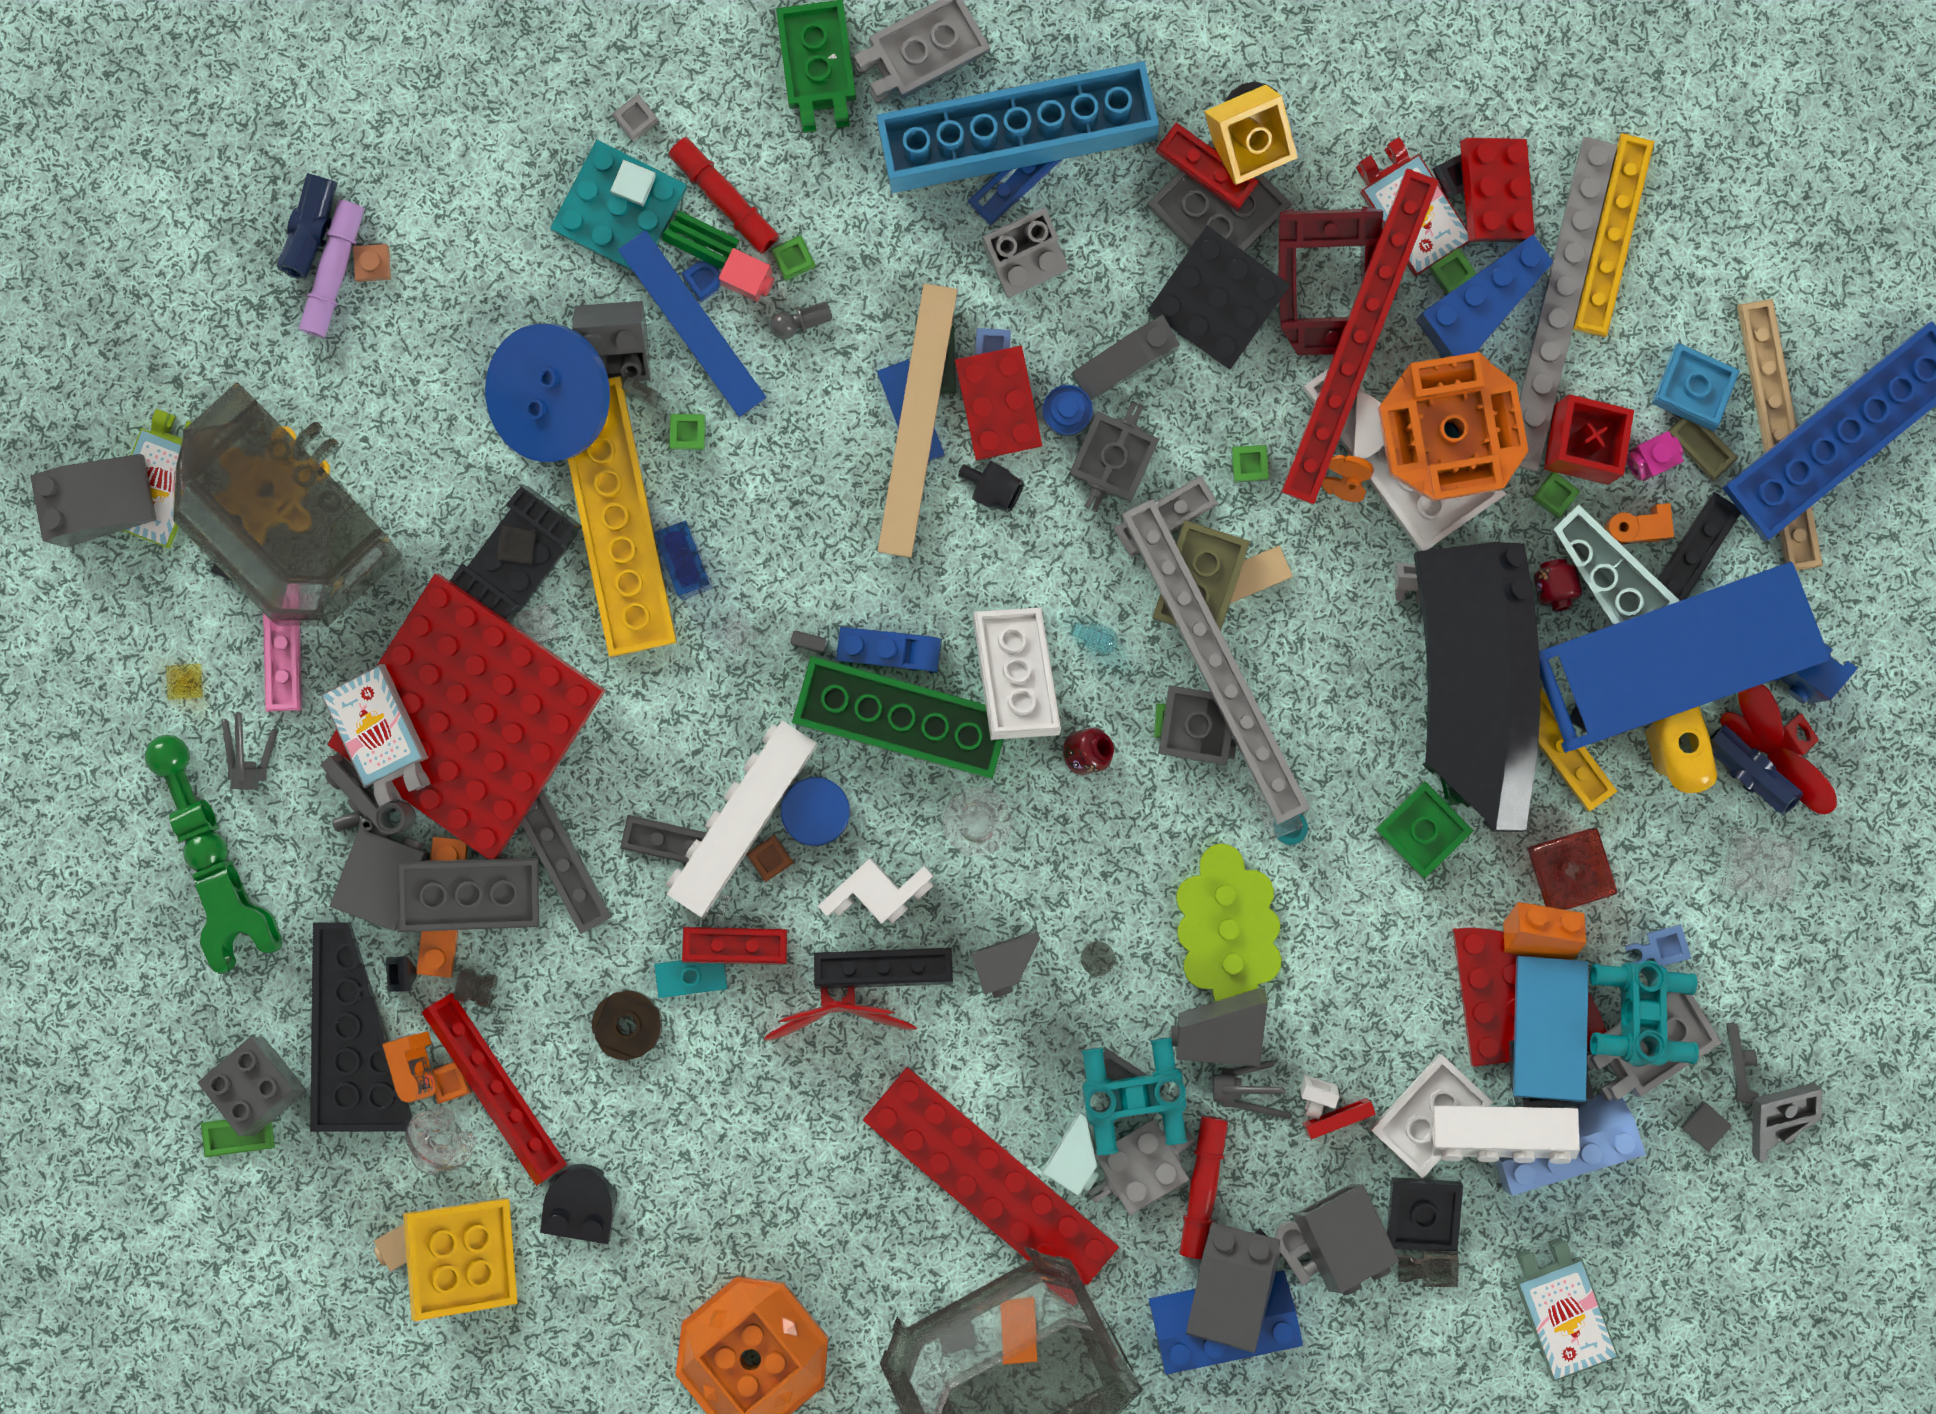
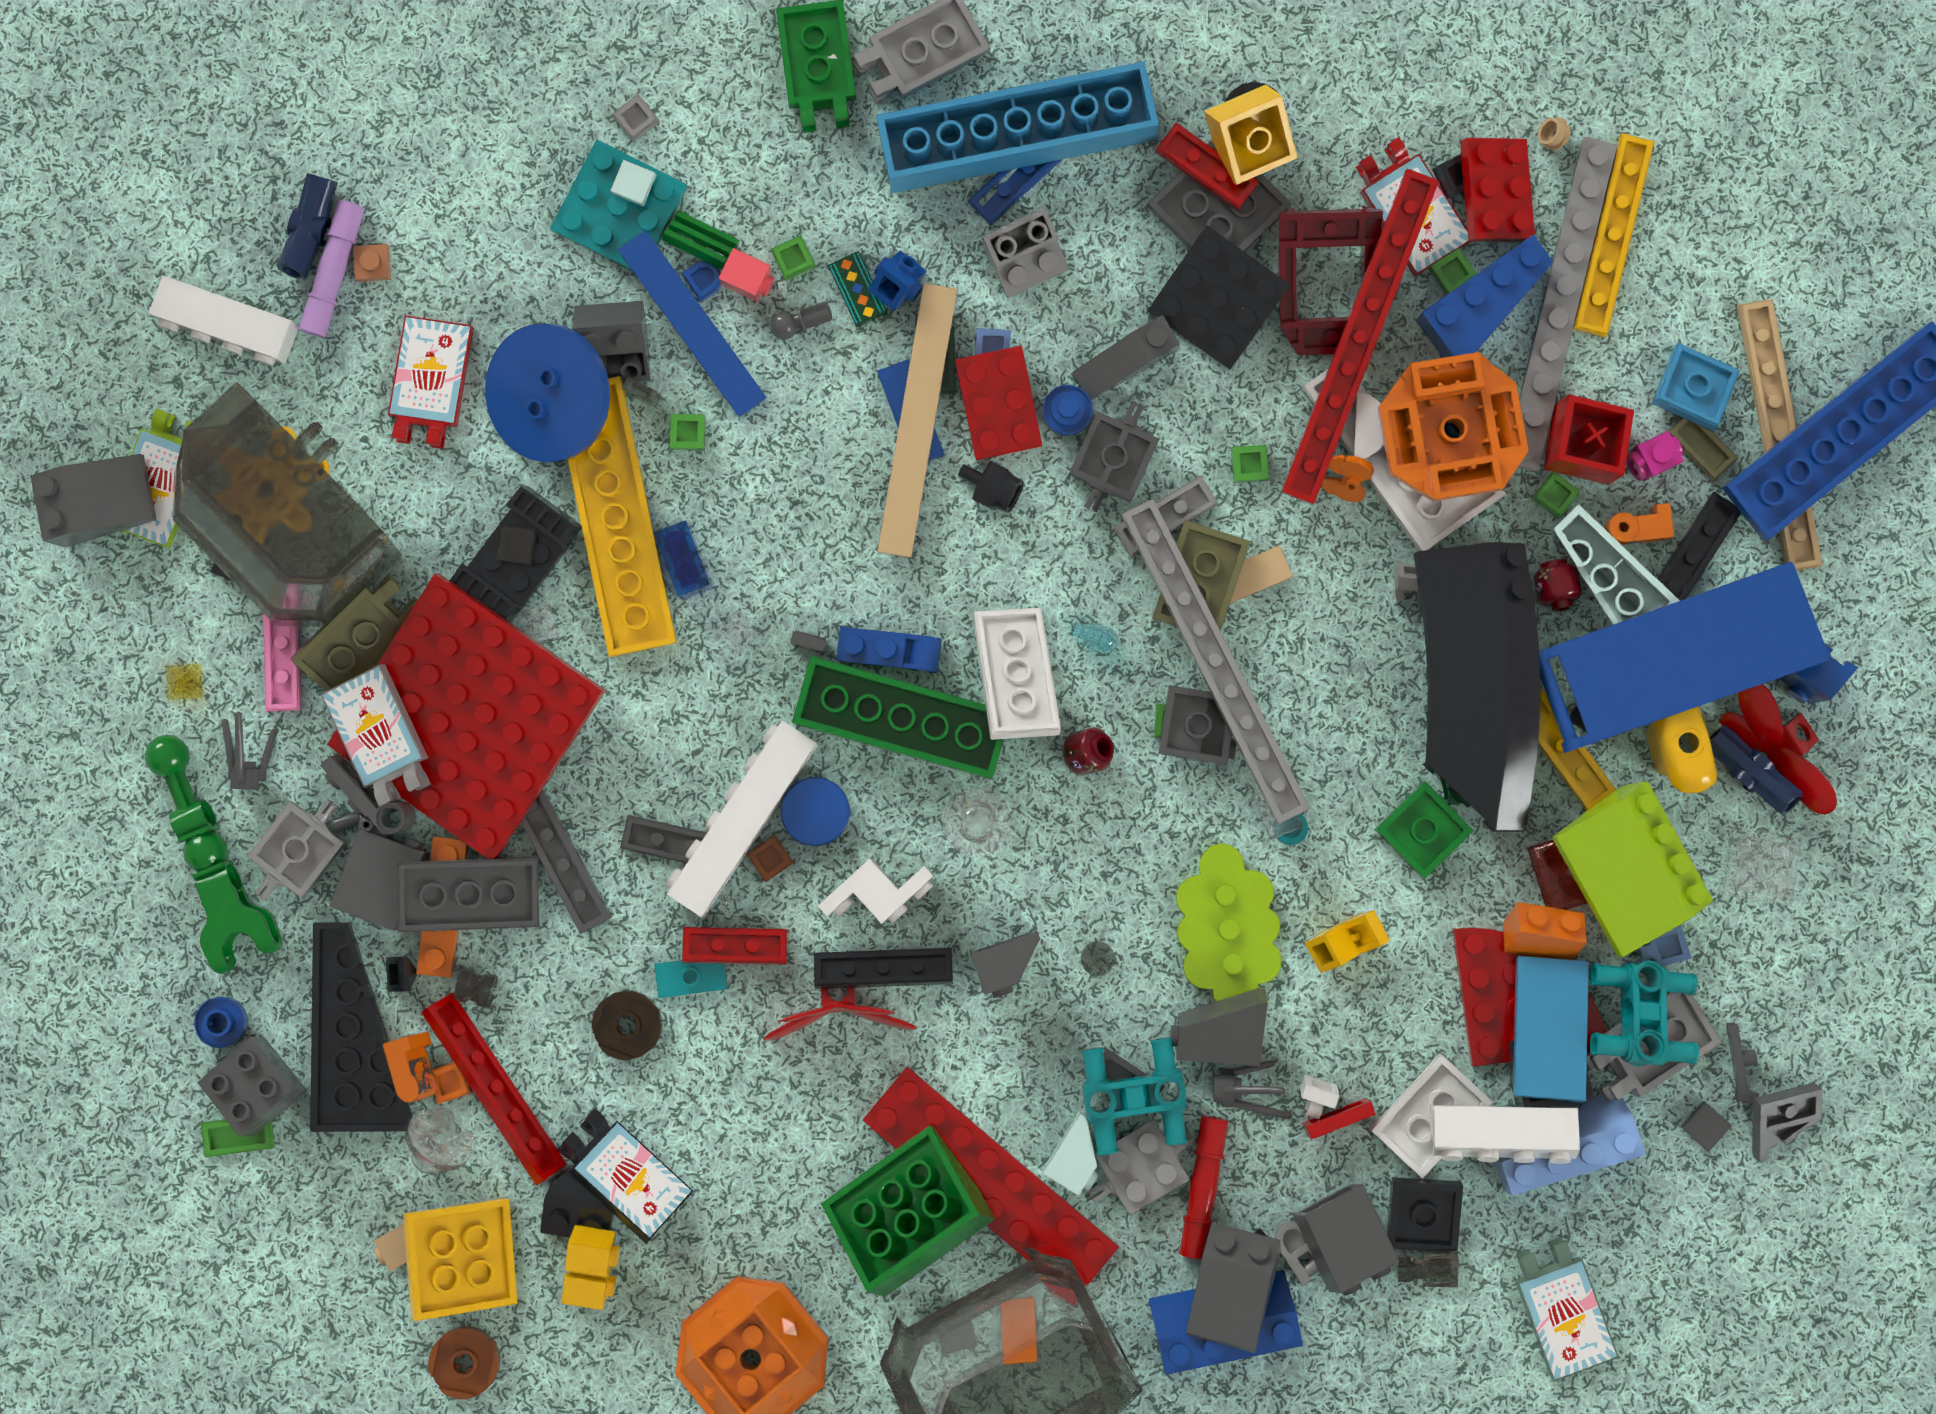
red piece [668,137,780,254] -> none
none -> white brick [148,275,299,367]
none -> blue plate [194,996,248,1048]
none -> light grey plate [247,799,347,901]
none -> olive tile [291,573,418,691]
none -> tile [388,315,474,449]
none -> dark orange plate [428,1326,501,1399]
none -> tile [557,1108,693,1244]
none -> yellow piece [561,1225,620,1310]
none -> green slope [821,1126,995,1297]
none -> dark green tile [828,251,887,328]
none -> blue brick [867,250,927,311]
none -> yellow brick [1305,910,1390,973]
none -> tan plate [1538,118,1570,151]
none -> lime slope [1551,781,1714,958]

